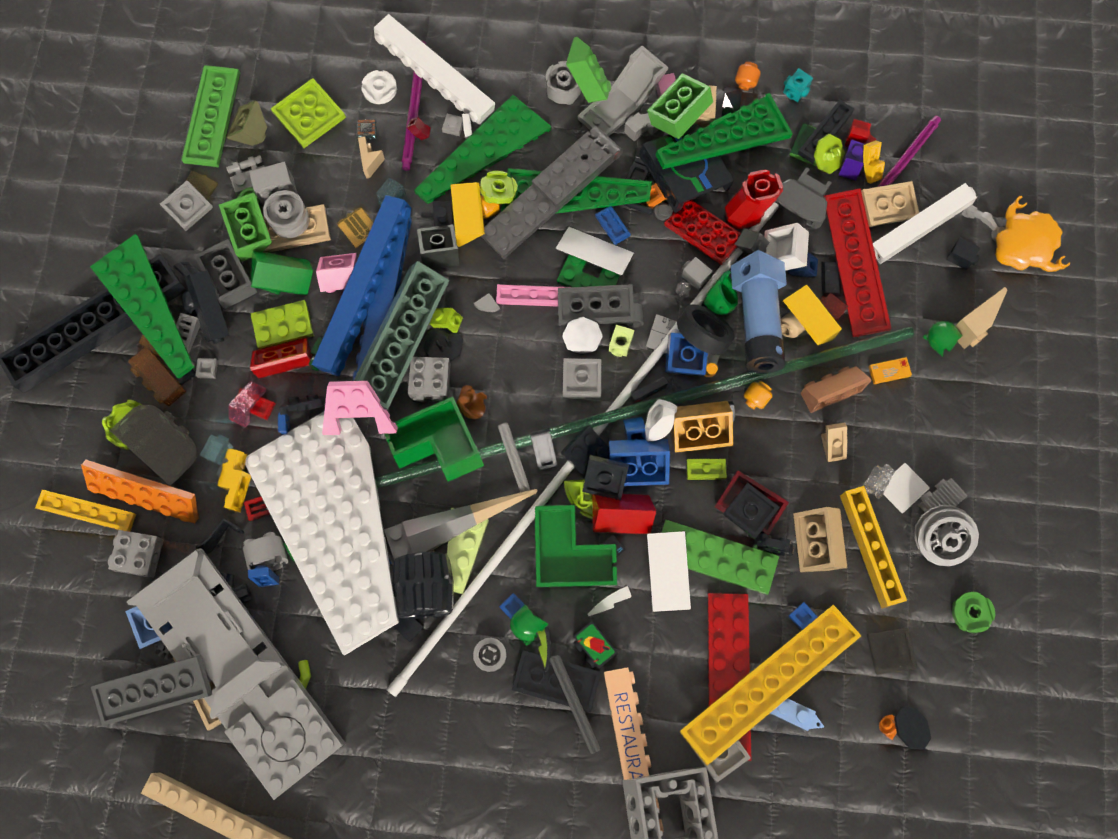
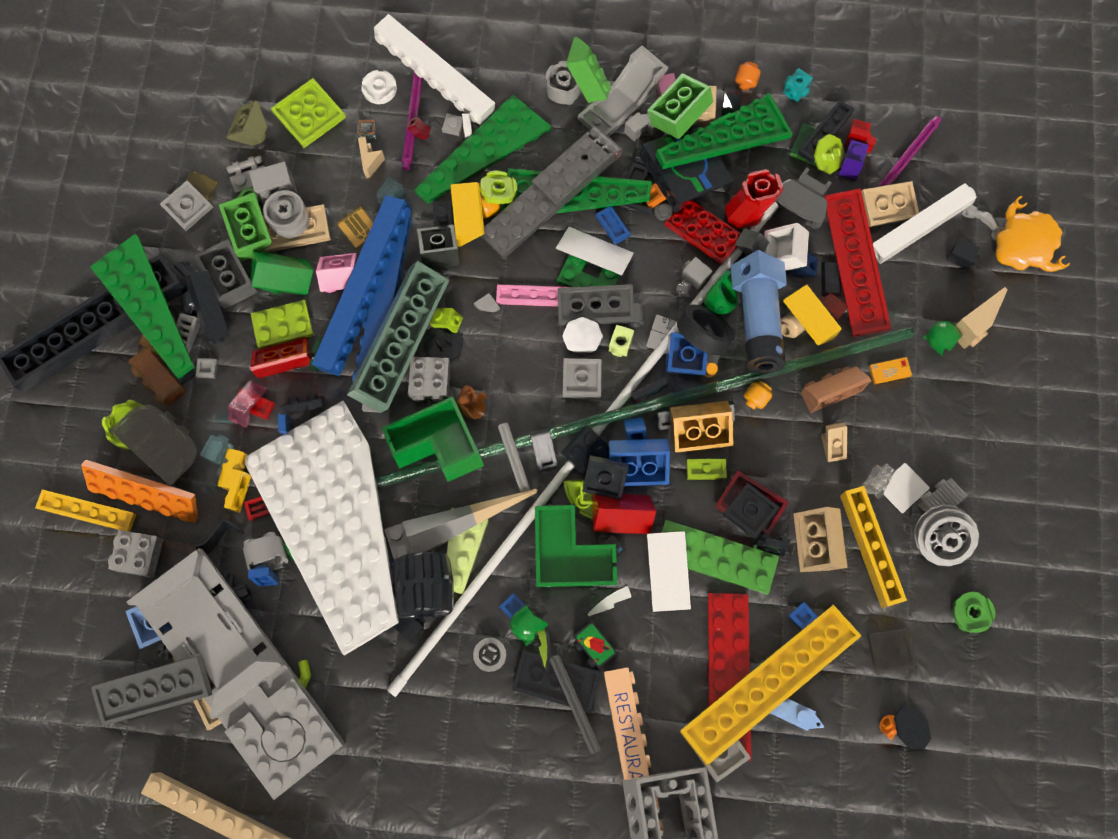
bright green plate [182,65,240,167] -> none
bright pink wing [323,381,398,435] -> none
white hat [645,399,677,441] -> none
yellow slope [863,140,885,184] -> none

